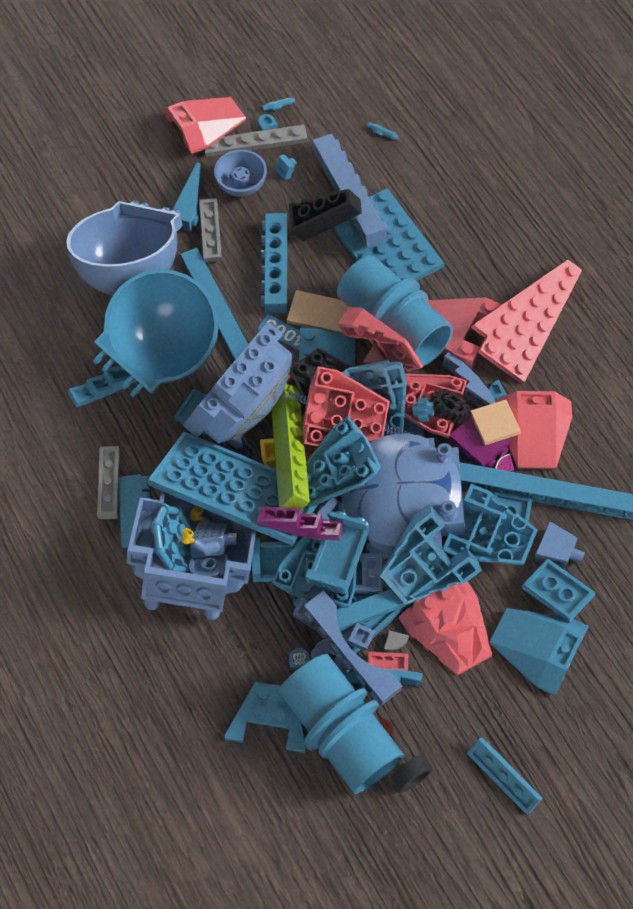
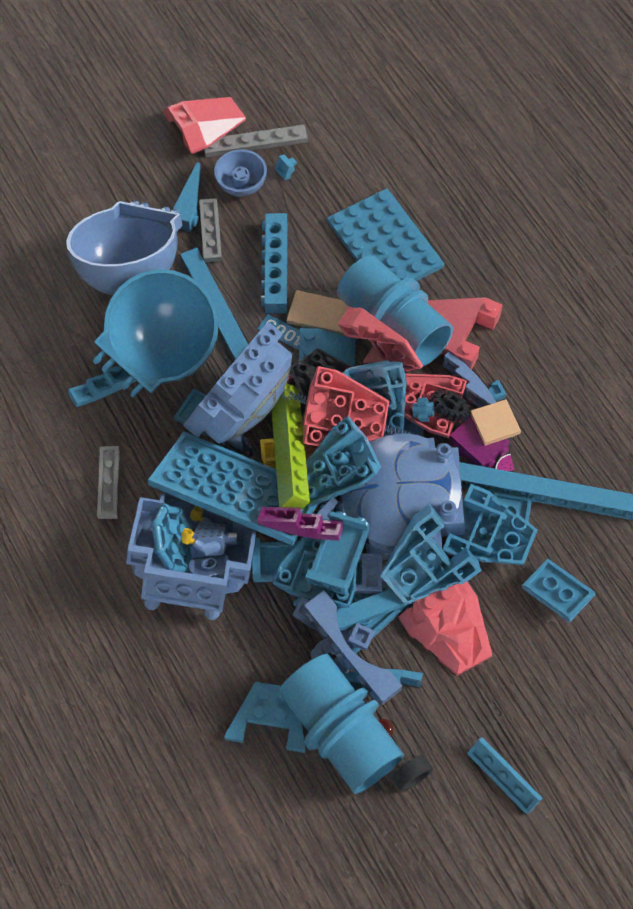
dark azure windscreen [119,474,151,548] -> none
dark azure tile [258,114,278,131] -> none
dark azure piece [262,97,295,111] -> none
black wedge [289,189,362,242] -> none
tile [289,648,310,670] -> none
medium blue brick [313,134,388,247] -> none
dark azure piece [367,122,398,140] -> none
coral plate [367,652,409,671] -> none
light grey tile [384,631,409,652] -> none
coral wing [471,260,582,384] -> none
dark azure wedge [489,608,589,696] -> none
coral wedge [496,391,572,470] -> none
medium blue torso [534,522,585,569] -> none

